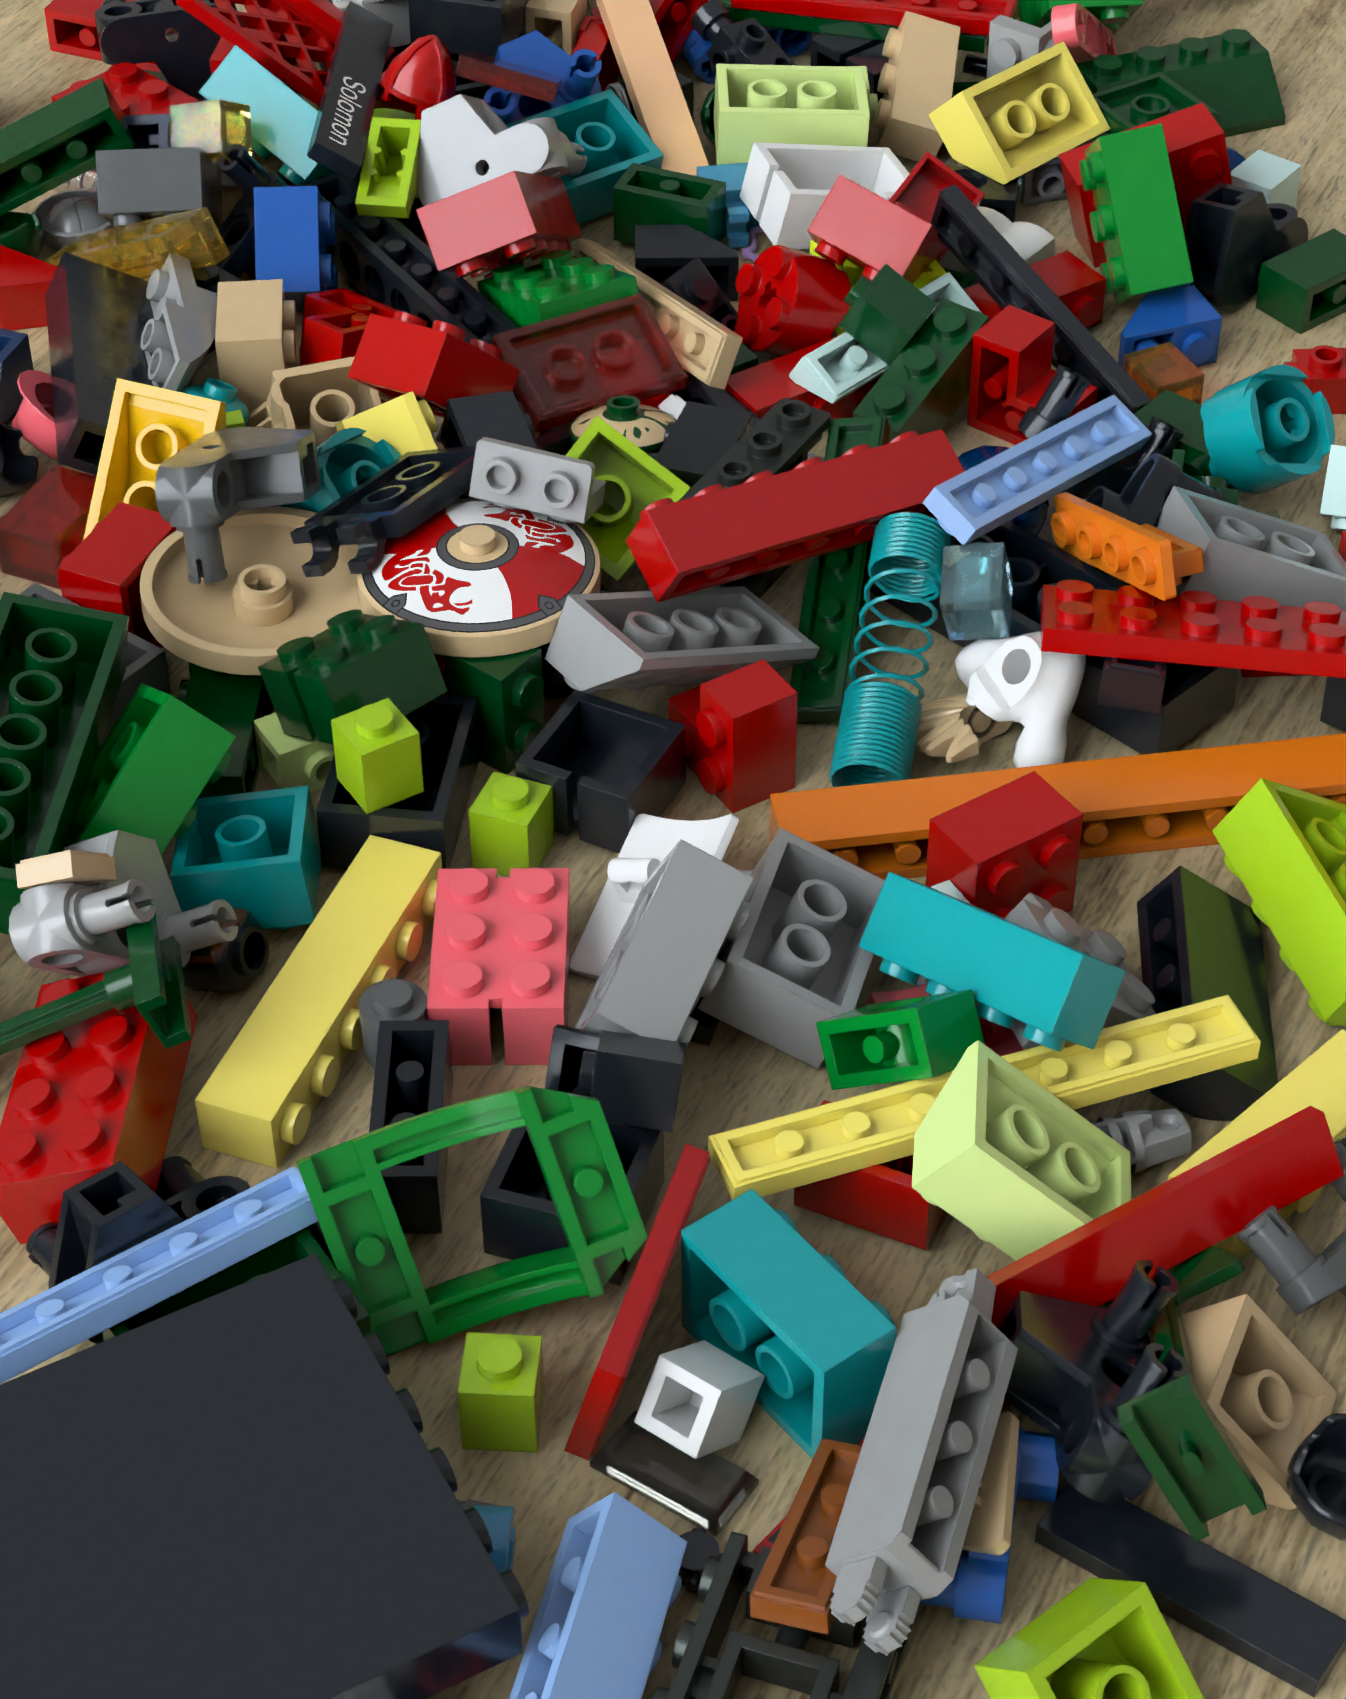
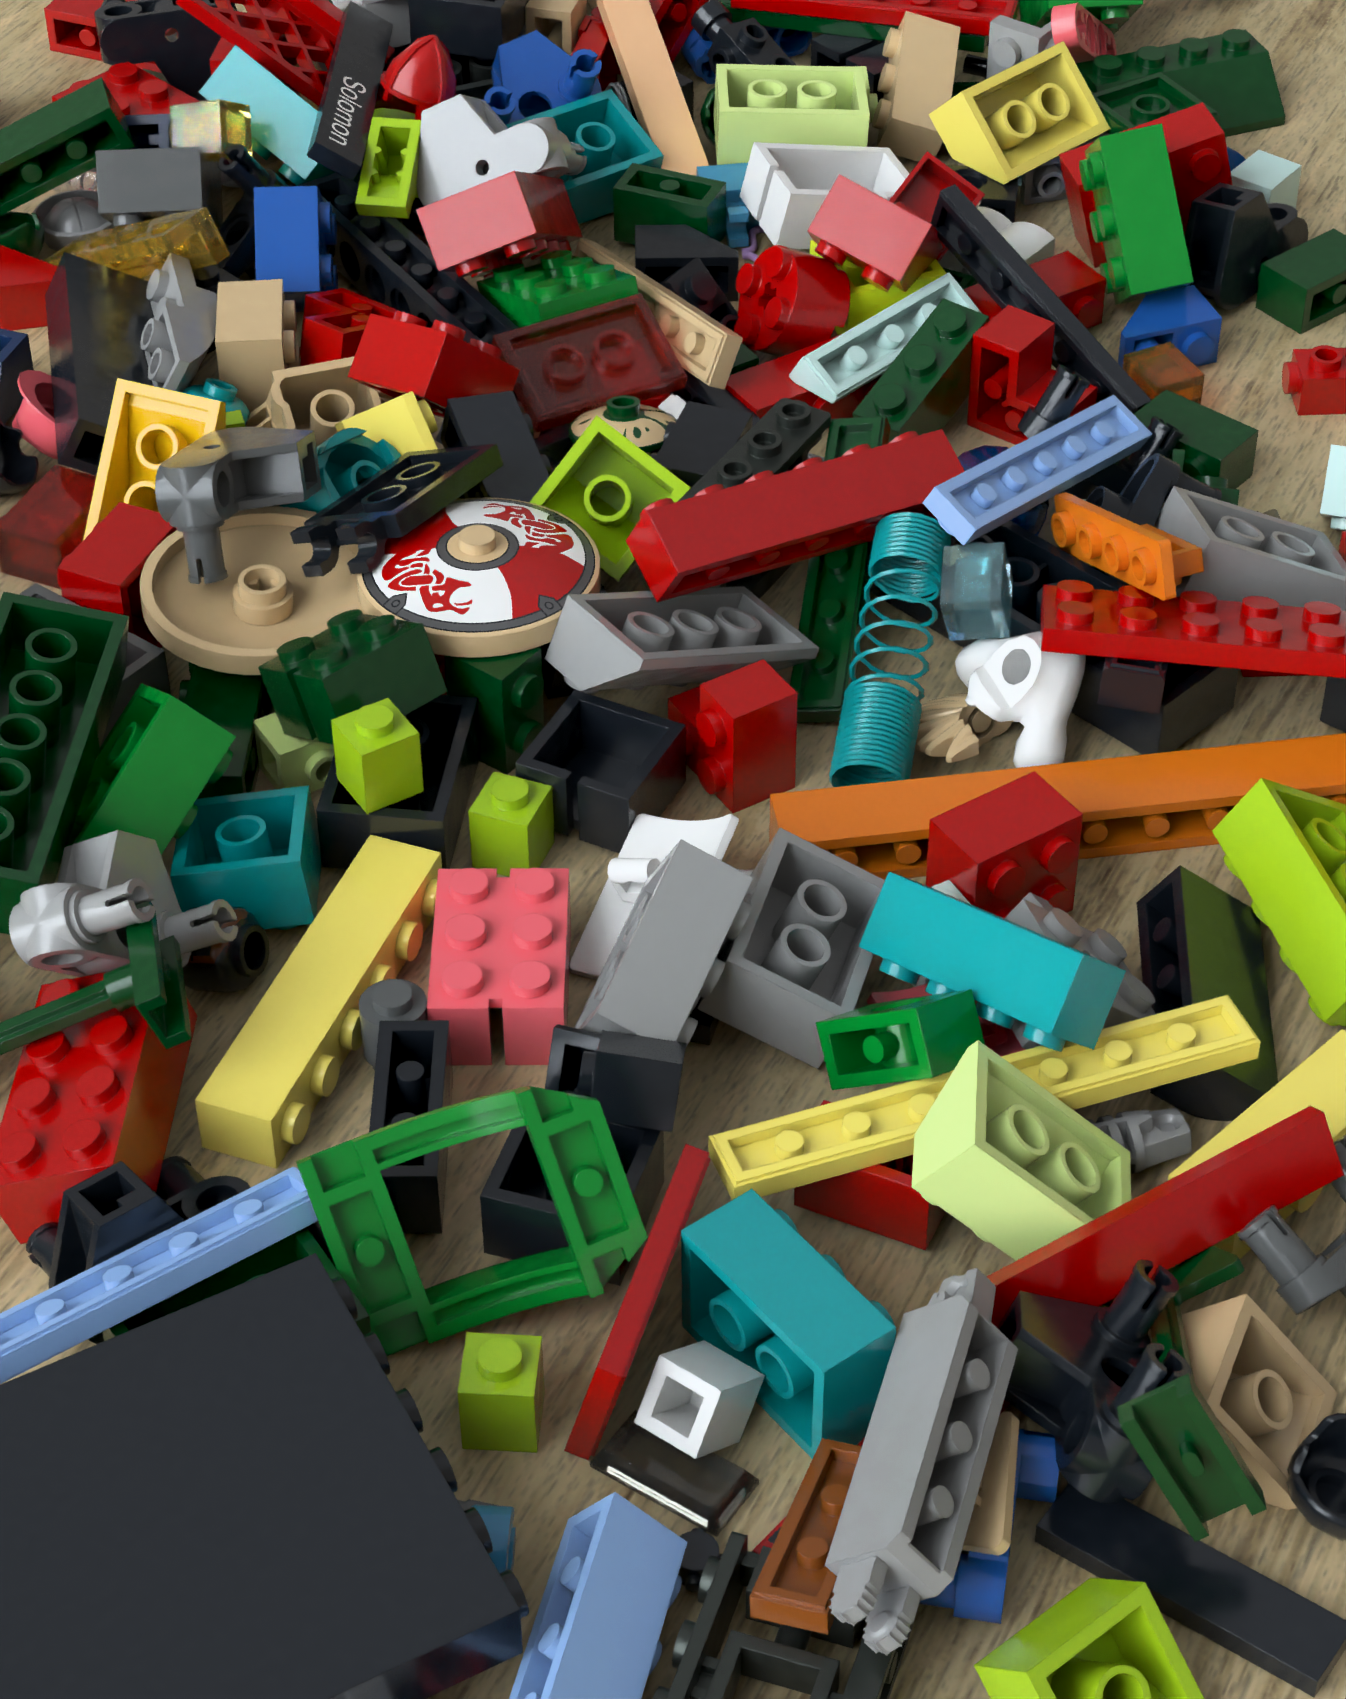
tan tile [15,850,117,889] -> none
clear red tile [455,50,563,103] -> none
light grey bracket [469,437,606,524] -> none
dark green brick [838,264,937,366] -> none
teal brick [1200,365,1335,494] -> none

